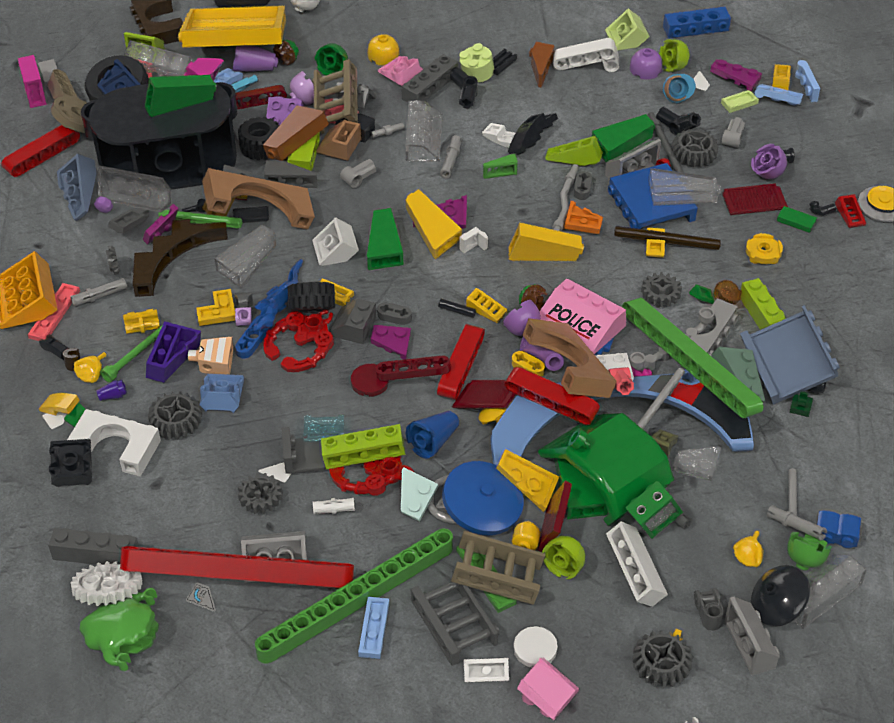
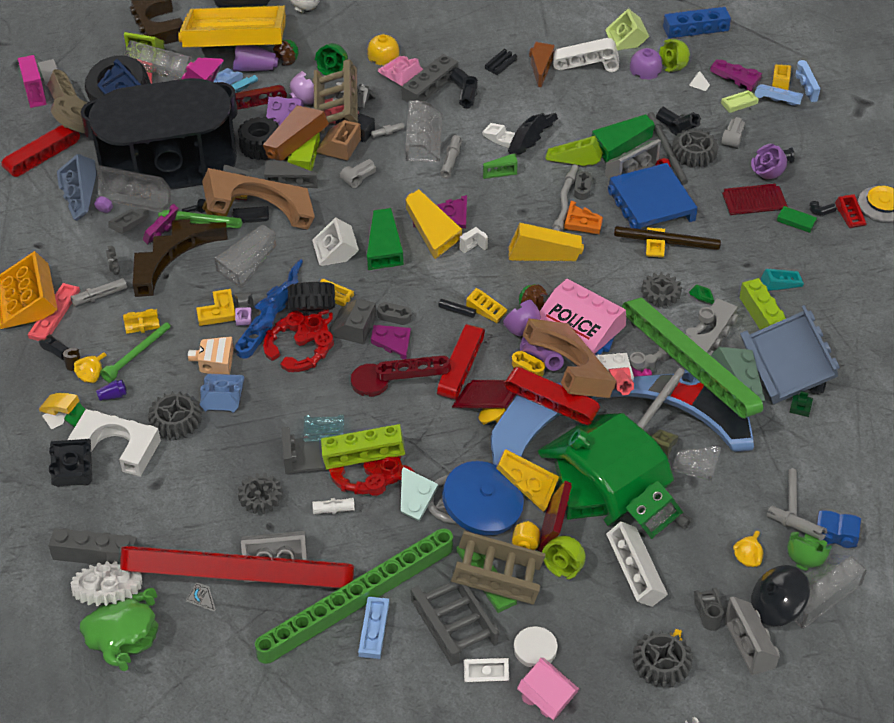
green slope [145,75,216,117] -> none
dark purple wedge [146,321,201,383] -> none
white sticker [259,462,291,483] -> none
blue cone [405,411,459,459] -> none
yellowish green brick [459,43,494,82] -> none
clear slope [648,168,721,206] -> none
dark azure piece [663,74,696,103] -> none
clear orange hair [713,280,742,305] -> none
yellow plate [746,233,783,264] -> none
none -> teal slope [761,269,804,291]

